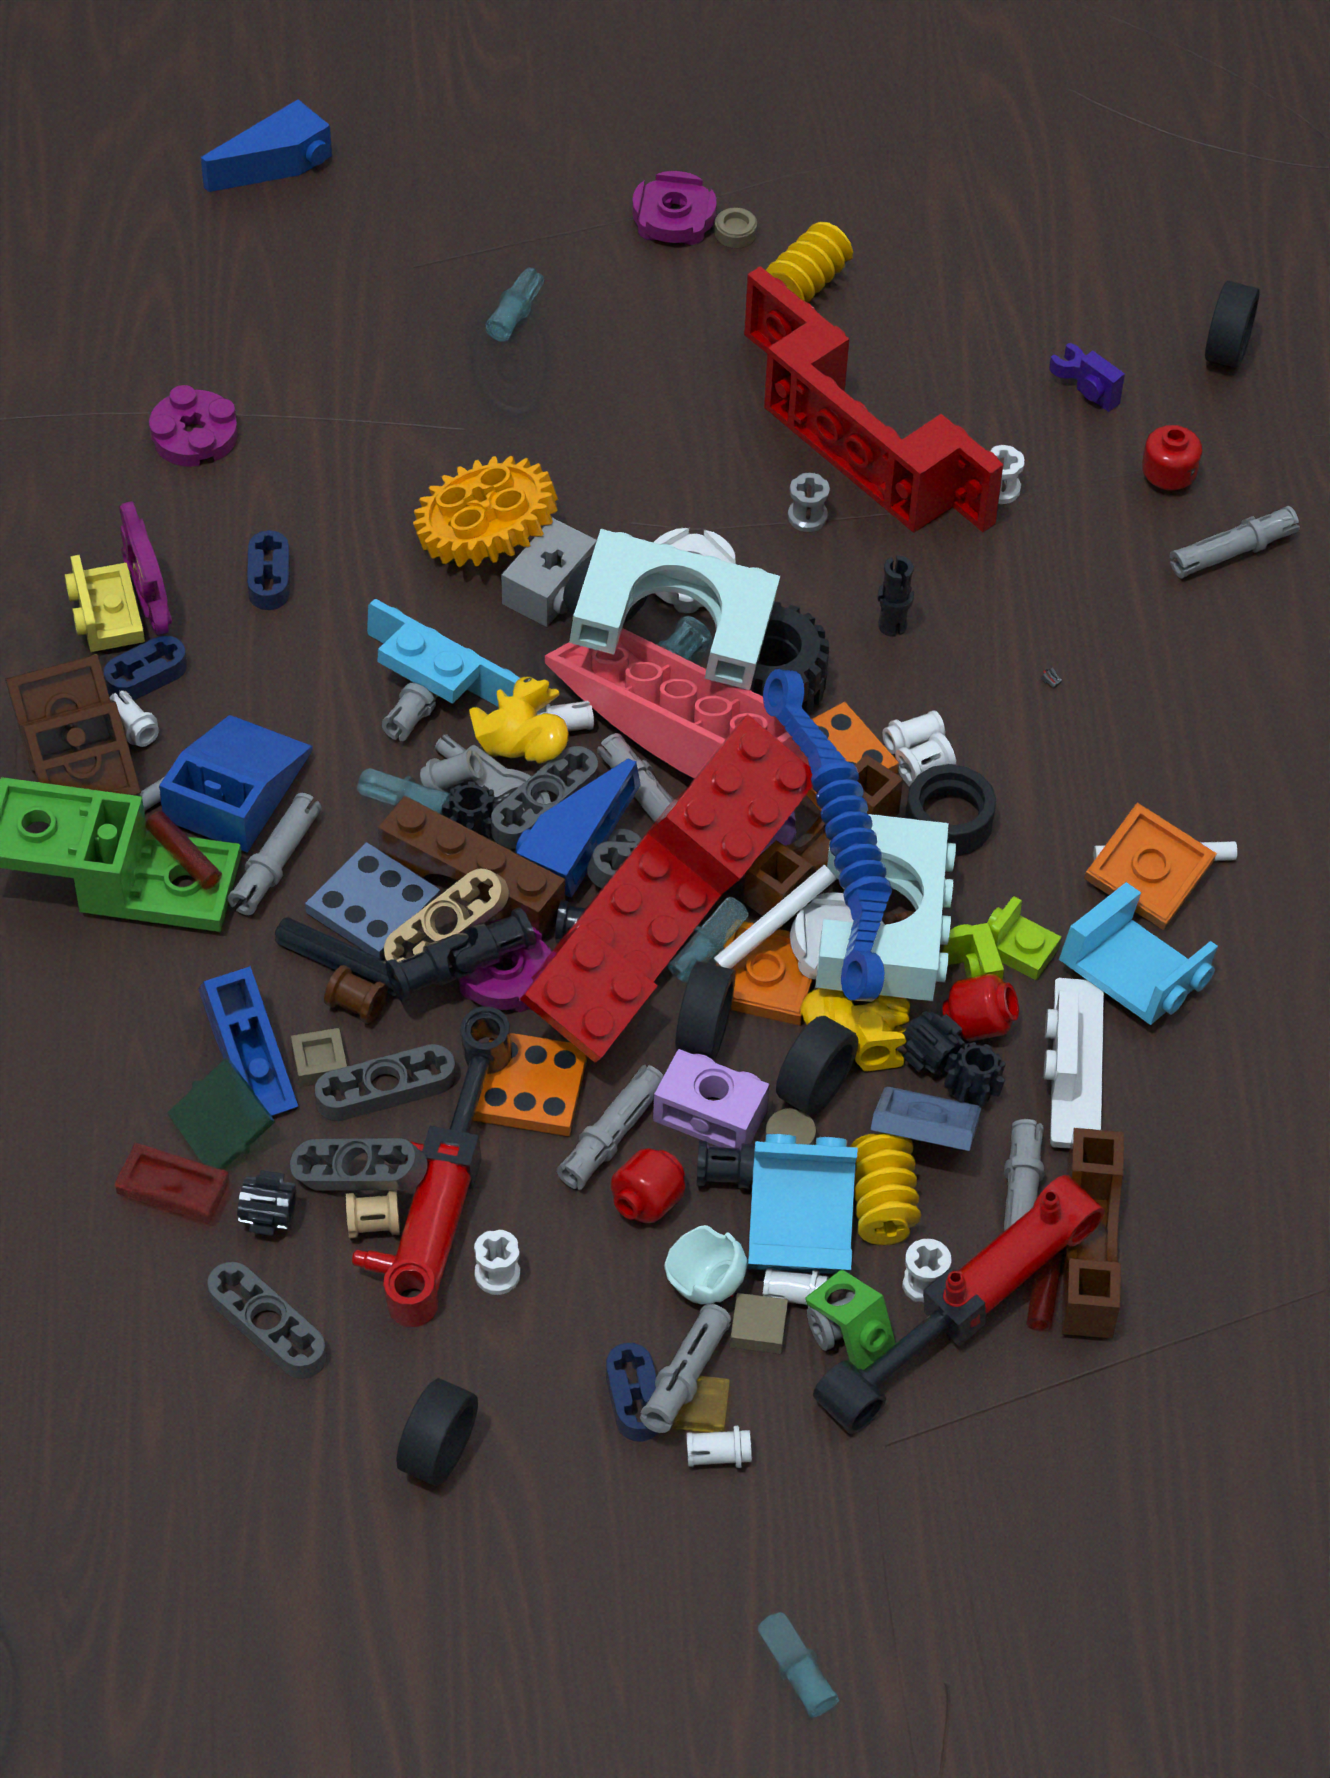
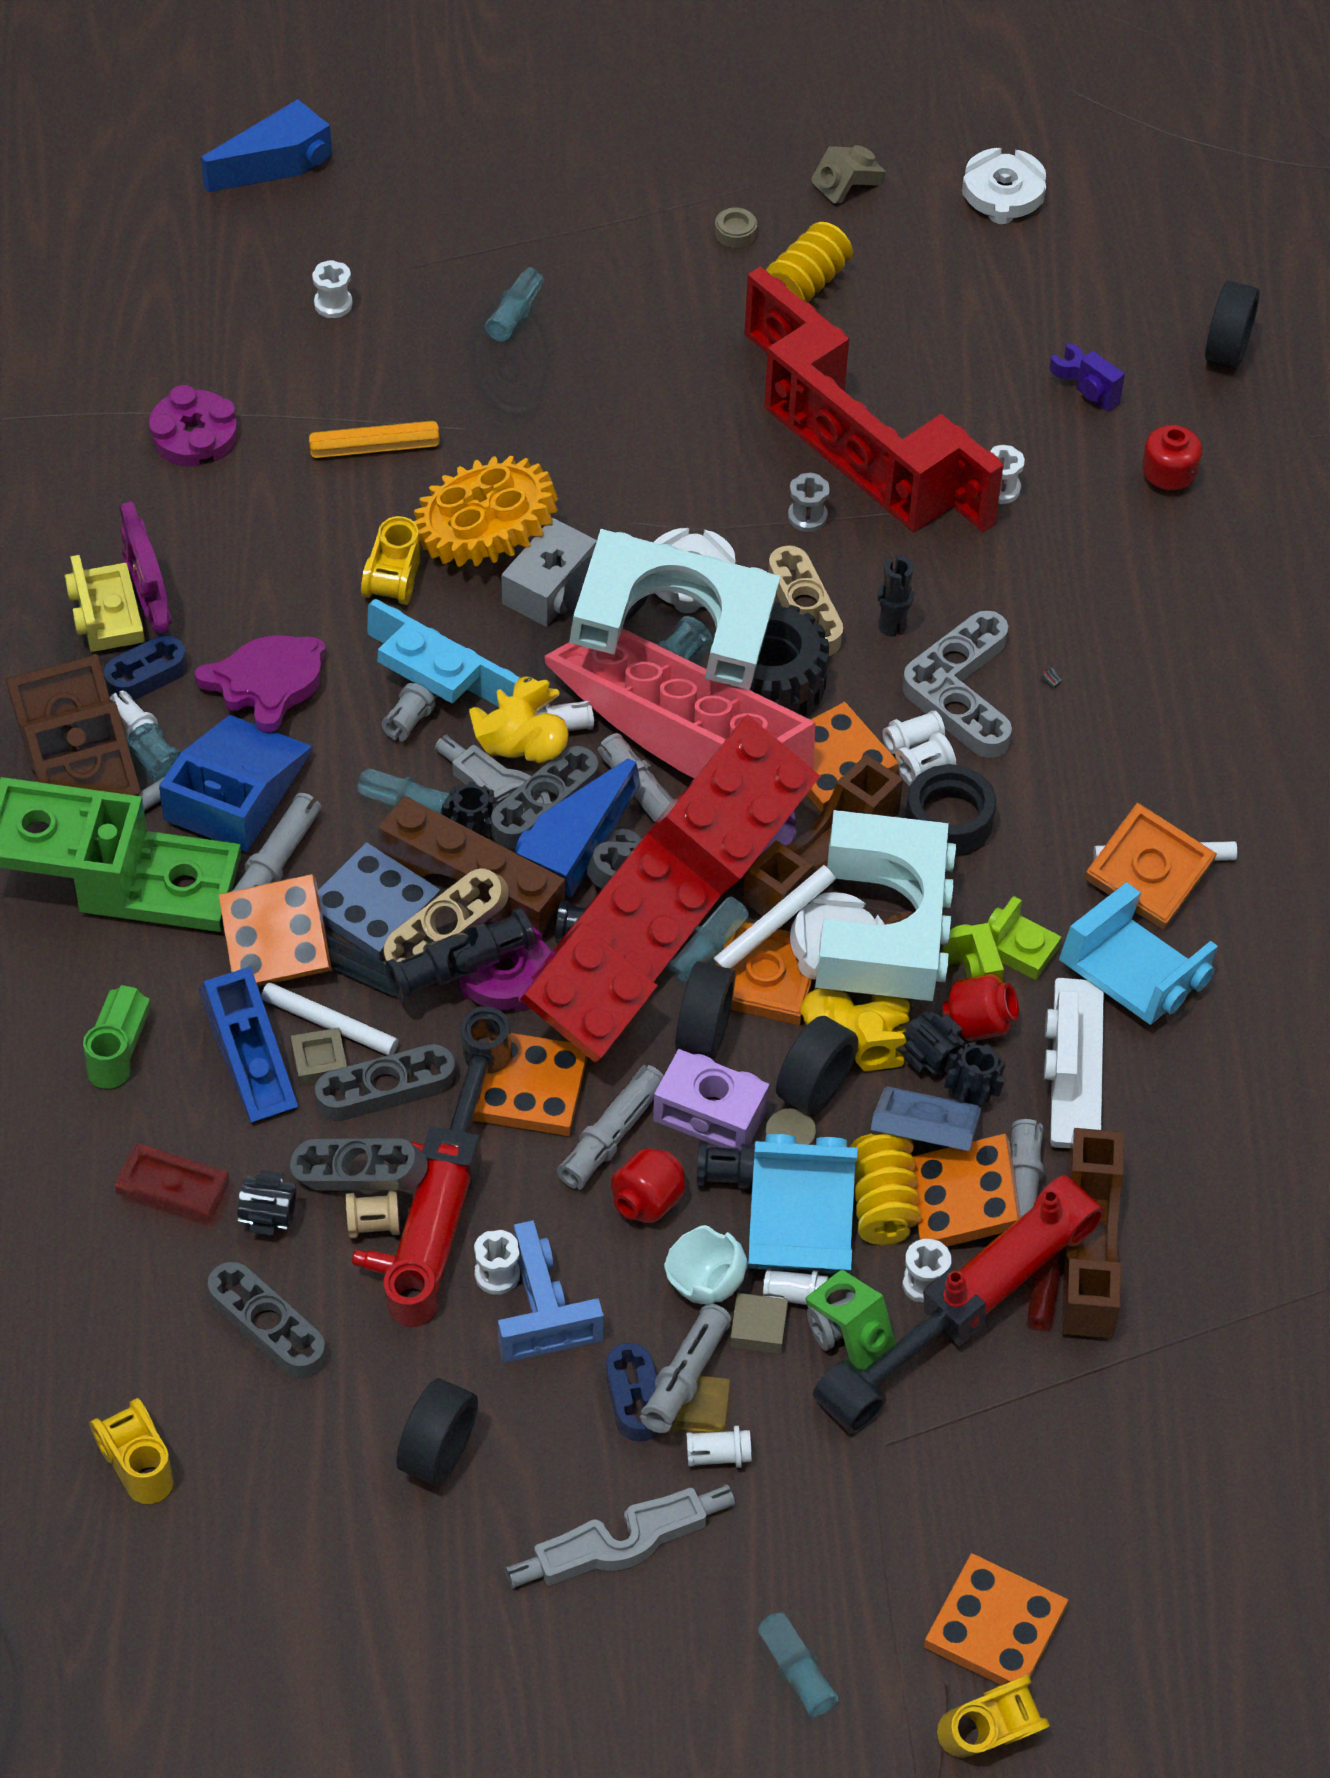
clear red piece [145,811,222,890] -> none
clear green piece [167,1058,275,1177] -> none
dark blue beam [247,530,290,610] -> none
reddish brown bush [324,965,388,1024] -> none
light grey pin [420,749,483,795] -> none
magenta plate [632,171,717,245] -> none
blue piece [763,669,892,1002] -> none
light grey pin [1169,506,1300,578] -> none
none -> bright green piece [83,985,151,1089]
none -> yellow piece [89,1398,174,1504]
none -> clear light blue bush [127,723,181,783]
none -> magenta tile [195,635,326,733]
none -> orange tile [219,874,332,986]
none -> white bar [261,982,399,1056]
none -> light orange axle [309,421,440,459]
none -> white bush [312,260,353,318]
none -> yellow piece [361,516,420,605]
none -> medium blue bracket [498,1220,604,1363]
none -> light grey piece [505,1485,735,1589]
none -> tan beam [768,546,843,656]
none -> dark tan bracket [811,145,886,204]
none -> light grey beam [902,610,1012,758]
none -> orange tile [912,1134,1021,1247]
none -> orange tile [924,1553,1069,1685]
none -> yellow piece [937,1674,1050,1758]
none -> white plate [962,148,1046,224]

